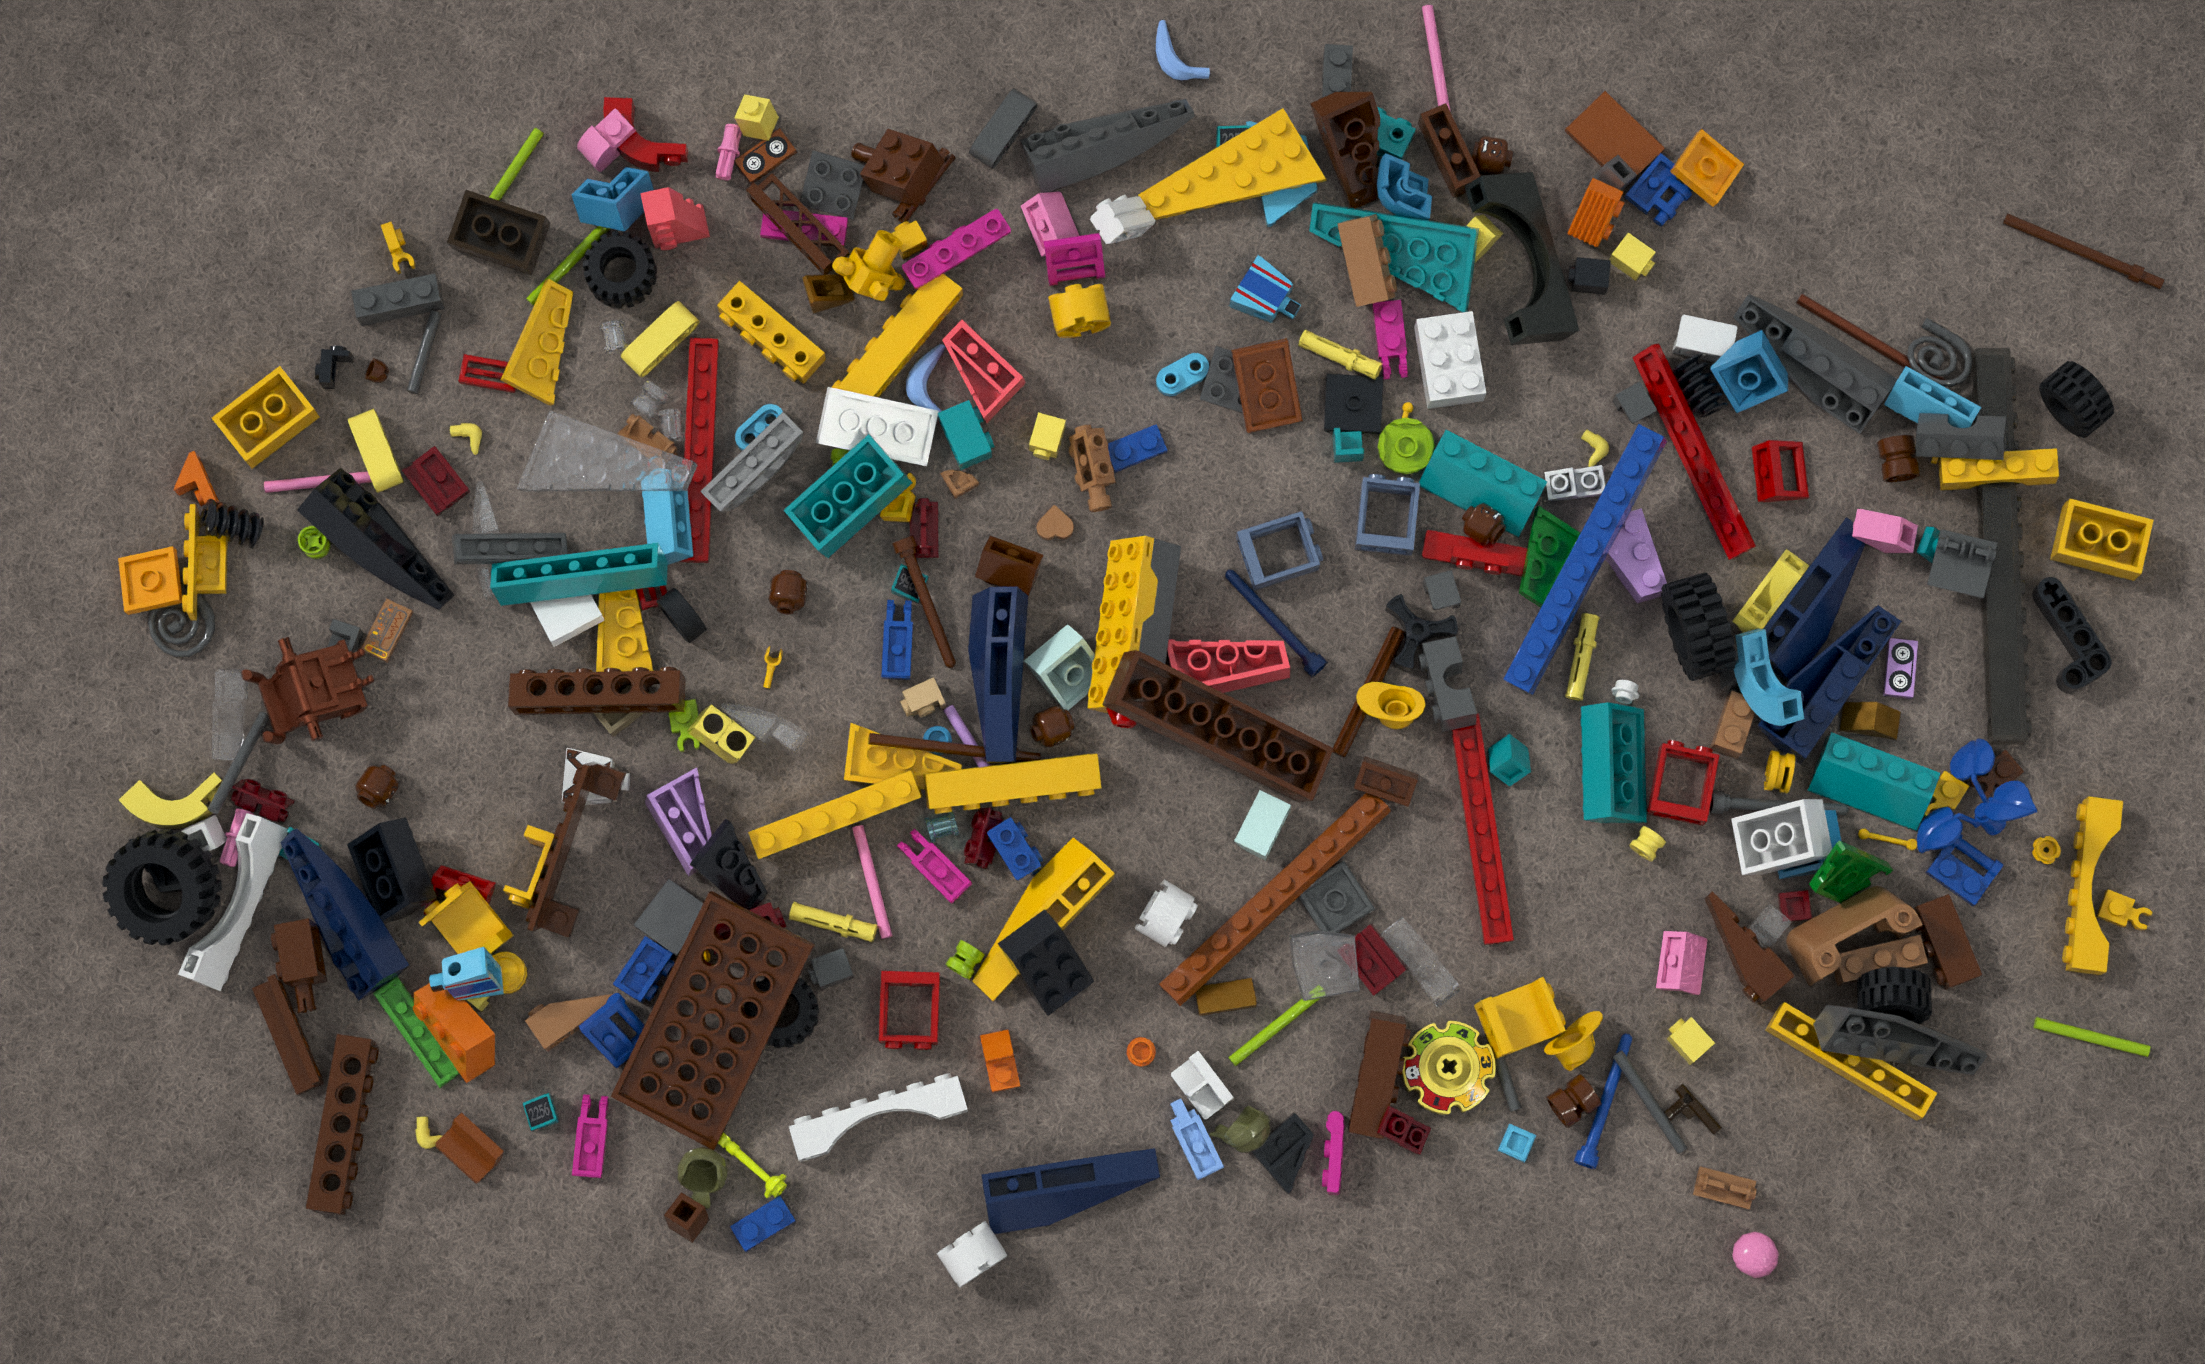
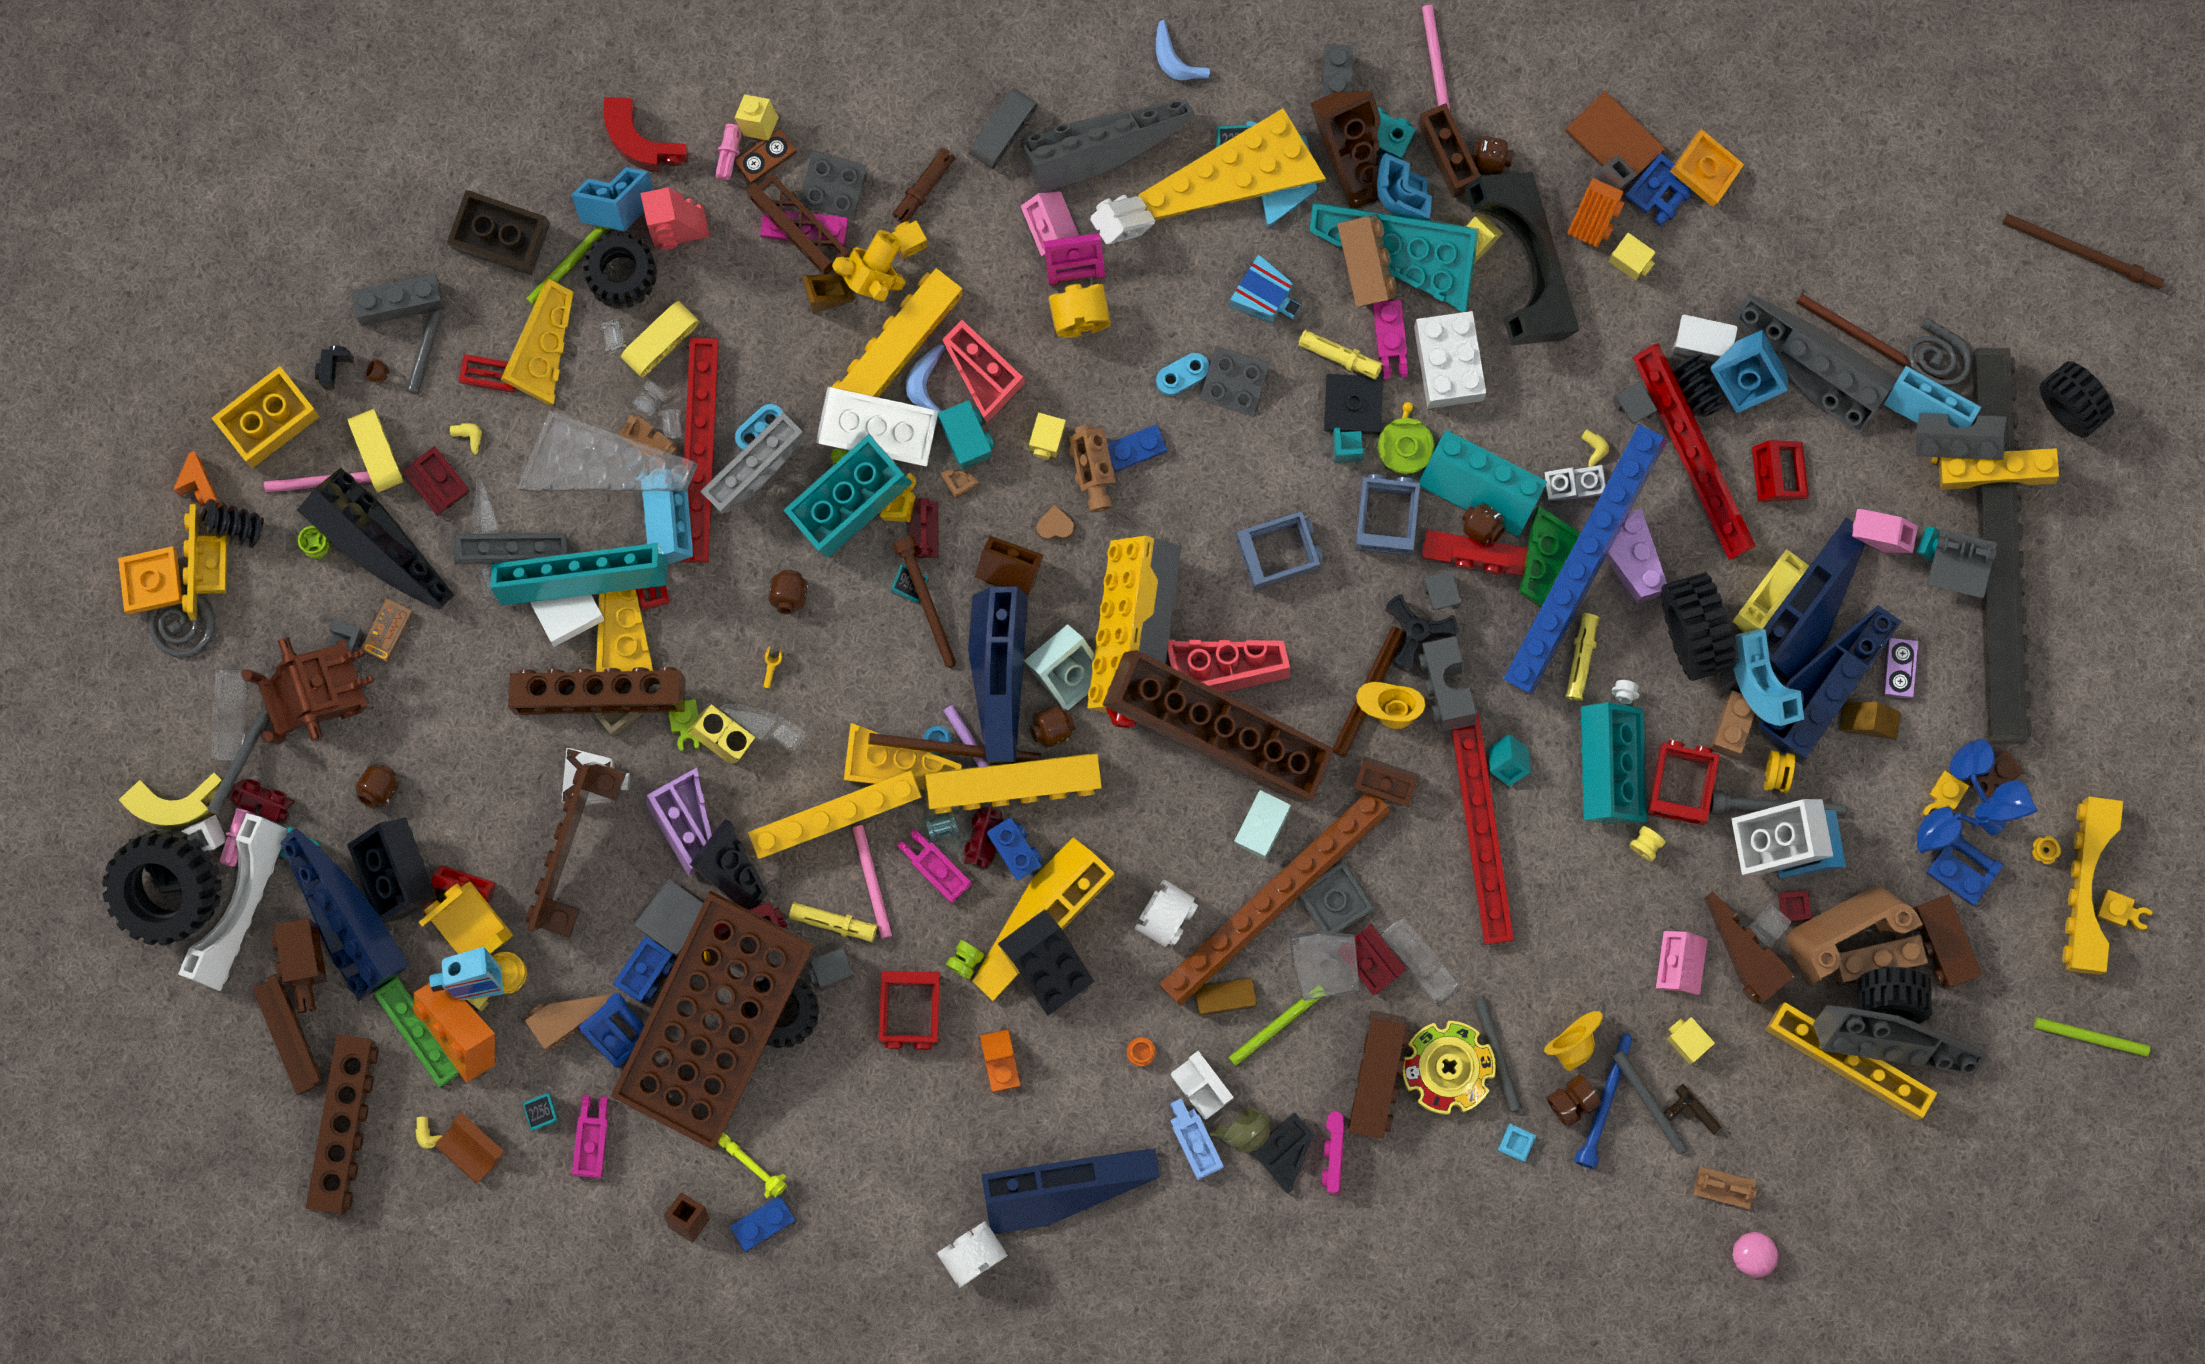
yellow plate [381,222,416,274] -> none
lime bar [489,128,544,201] -> none
yellow panel [503,825,557,909] -> none
bright pink brick [577,108,636,173] -> none
black tyre [657,588,707,643] -> none
olive hat [677,1147,728,1209] -> none
yellow brick [717,280,826,384] -> none
white arch [789,1073,968,1162] -> none
reddish brown brick [851,129,944,207] -> none
blue hinge [881,600,913,680] -> none
tan brick [900,677,946,718] -> none
dark pink bracket [902,209,1011,289] -> none
dark blue piece [1225,569,1328,678] -> none
dark orange tile [1231,338,1303,433] -> none
dark red slope [1377,1106,1431,1155] -> none
yellow panel [1474,977,1566,1059] -> none
black brick [1567,257,1611,295] -> none
teal slope [1807,732,1940,831] -> none
green wing [1809,840,1894,903] -> none
yellow hinge [1858,828,1917,850] -> none
reddish brown wheel [1877,435,1920,483] -> none
black beam [2032,577,2112,694] -> none
yellow brick [2050,499,2154,581] -> none

